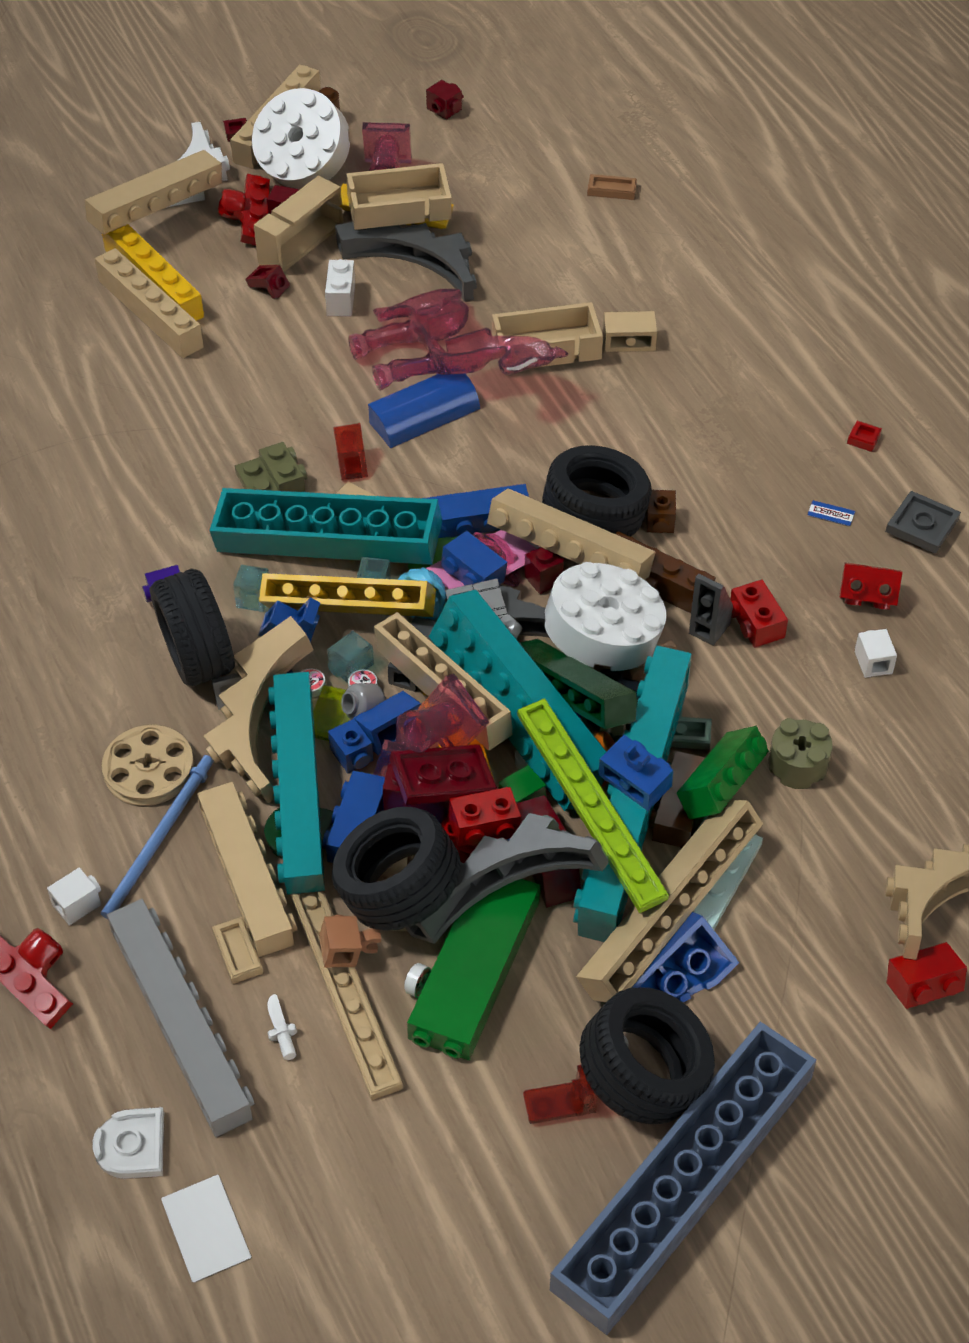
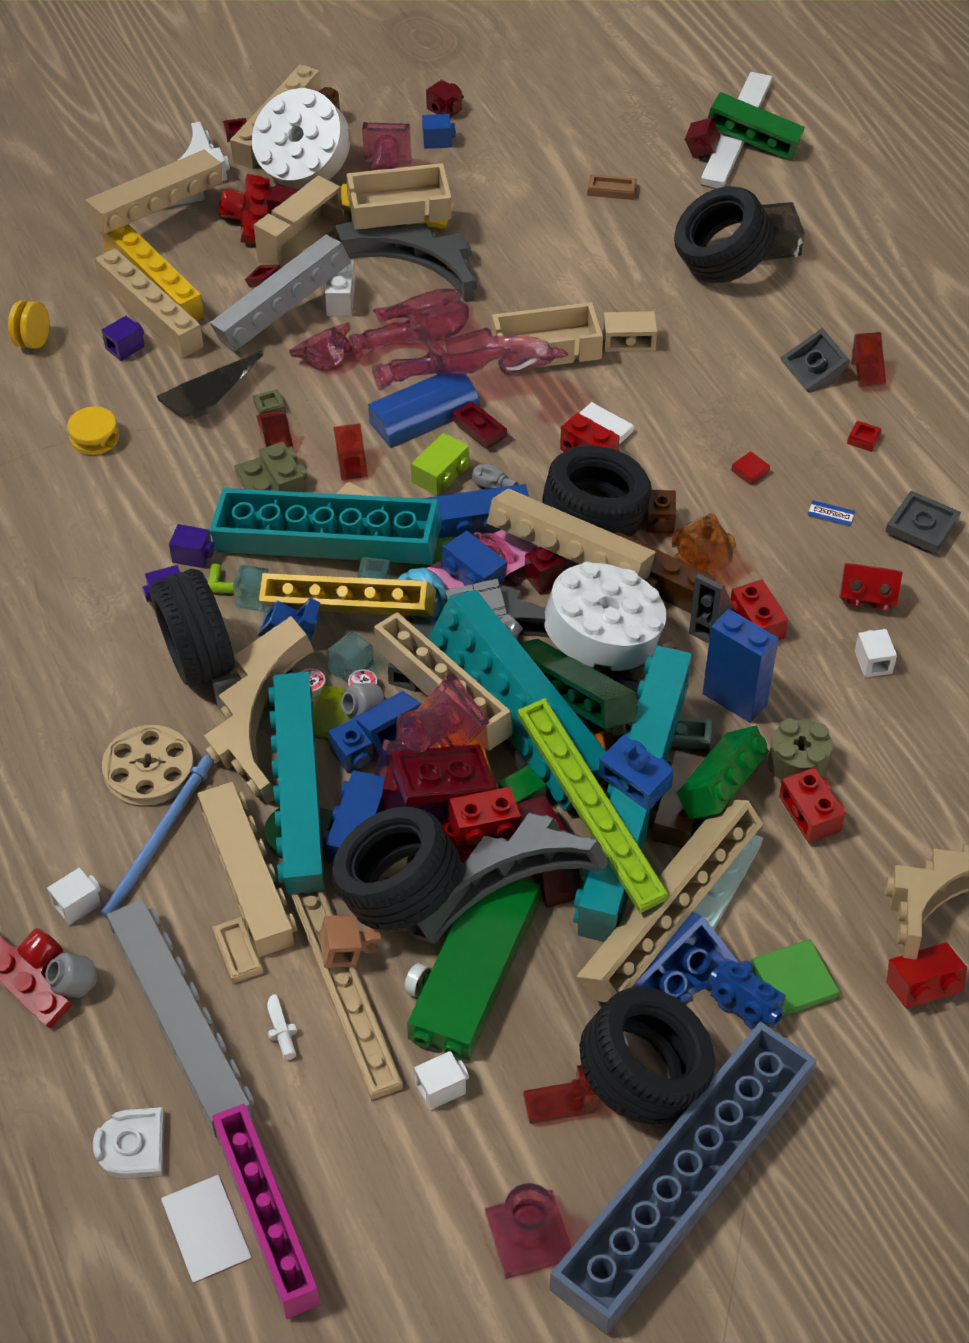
none -> yellow head [8,300,50,349]
none -> light grey head [45,953,97,998]
none -> yellow head [67,406,119,455]
none -> dark purple brick [102,315,145,361]
none -> clear smoke wedge [156,350,263,419]
none -> dark purple brick [169,524,215,568]
none -> lime piece [207,564,241,594]
none -> light grey brick [209,234,351,351]
none -> dark pink brick [212,1103,321,1320]
none -> olive tile [253,389,286,419]
none -> clear red slope [256,410,294,449]
none -> clear pink hat [289,322,353,370]
none -> lime brick [411,432,470,496]
none -> white brick [414,1051,469,1110]
none -> blue brick [422,114,456,149]
none -> dark red plate [452,401,507,449]
none -> light grey piece [472,464,519,489]
none -> clear pink plant [485,1183,572,1279]
none -> red brick [560,412,620,452]
none -> white tile [580,402,634,444]
none -> clear orange brick [671,513,736,575]
none -> black tyre [674,186,773,283]
none -> dark red brick [685,118,721,158]
none -> white tile [700,72,772,188]
none -> blue brick [702,609,779,723]
none -> green brick [707,92,805,161]
none -> blue brick [708,960,786,1029]
none -> red tile [731,451,770,485]
none -> bright green tile [751,939,839,1017]
none -> clear smoke brick [762,202,805,260]
none -> red brick [779,767,846,844]
none -> dark grey slope [781,328,850,392]
none -> clear red slope [851,332,886,387]

